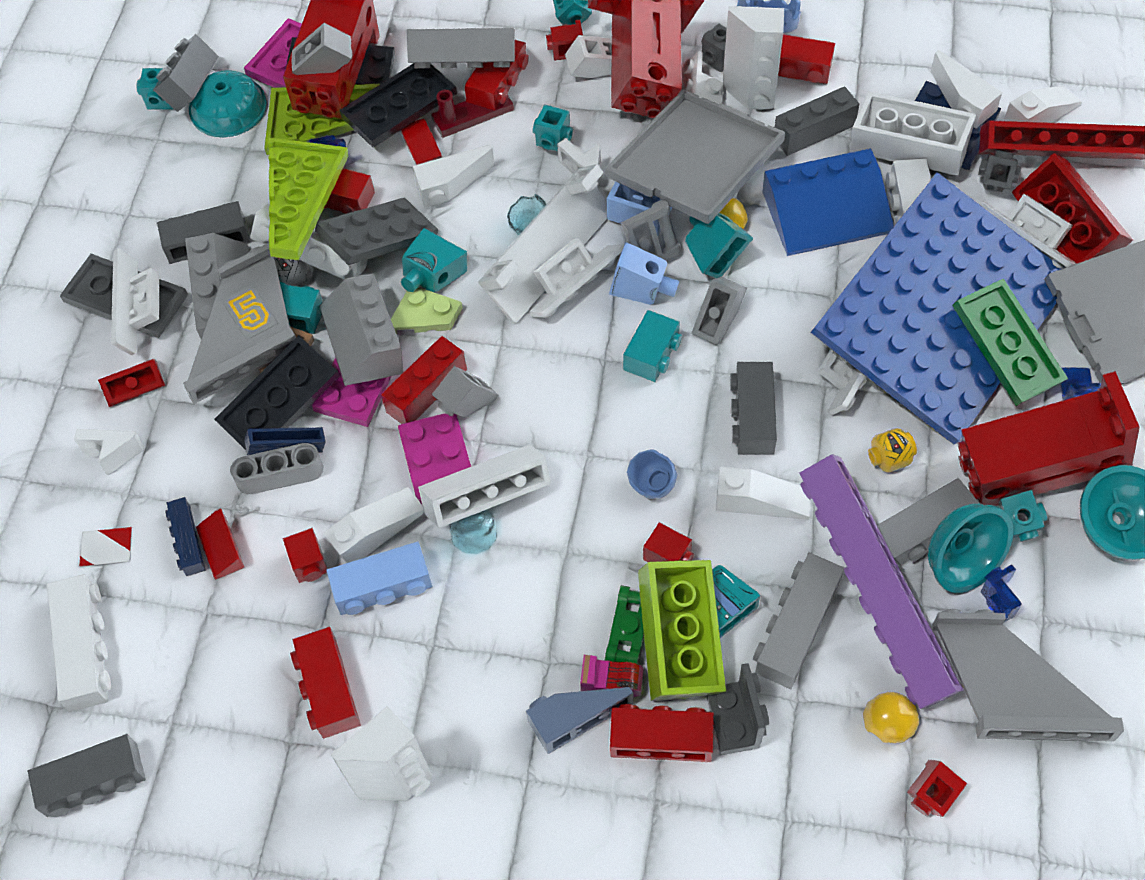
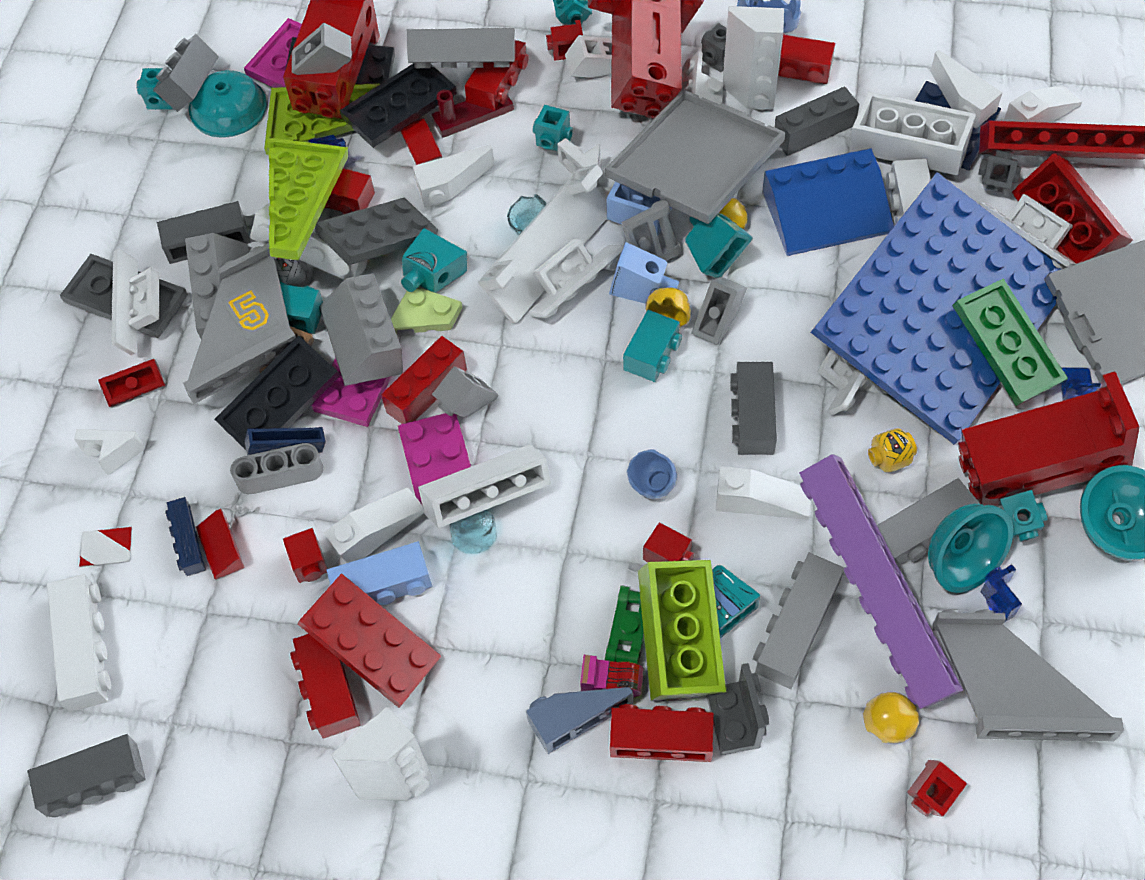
none -> red plate [297,573,441,708]
none -> yellow hair [645,287,691,327]

